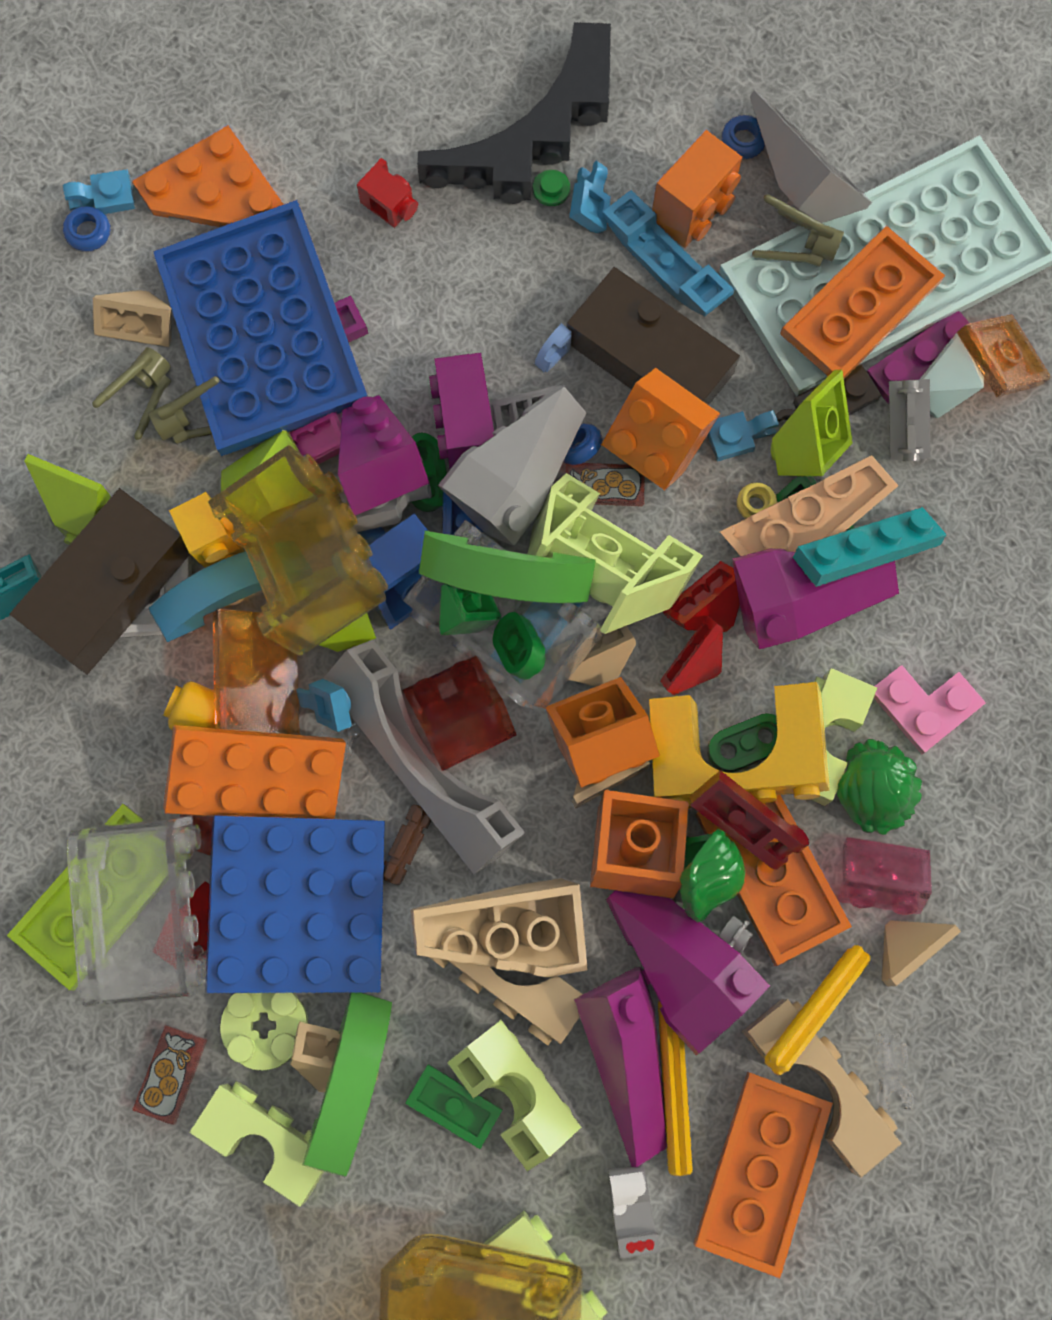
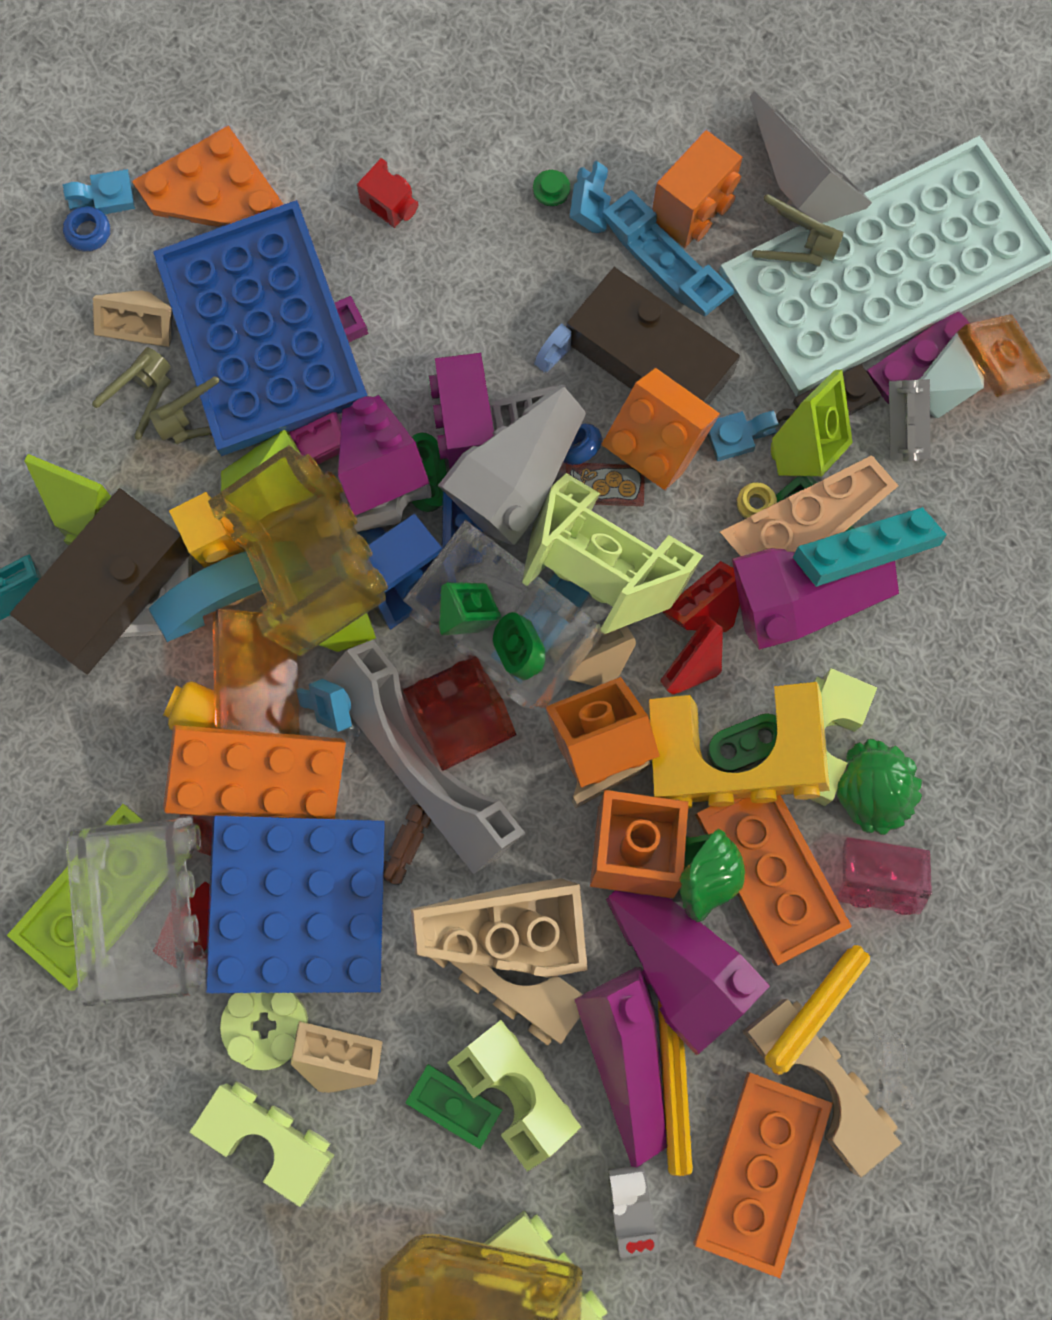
tile [132,1025,208,1125] -> none
bright green slope [302,993,392,1177] -> none
black arch [417,22,611,204] -> none
bright green slope [419,531,596,603] -> none
dark red plate [690,770,809,870] -> none
light grey plate [719,916,753,954] -> none
blue piece [721,115,765,159] -> none
orange plate [780,226,945,379] -> none
bright pink plate [874,665,986,755] -> none
tan slope [882,920,961,987] -> none

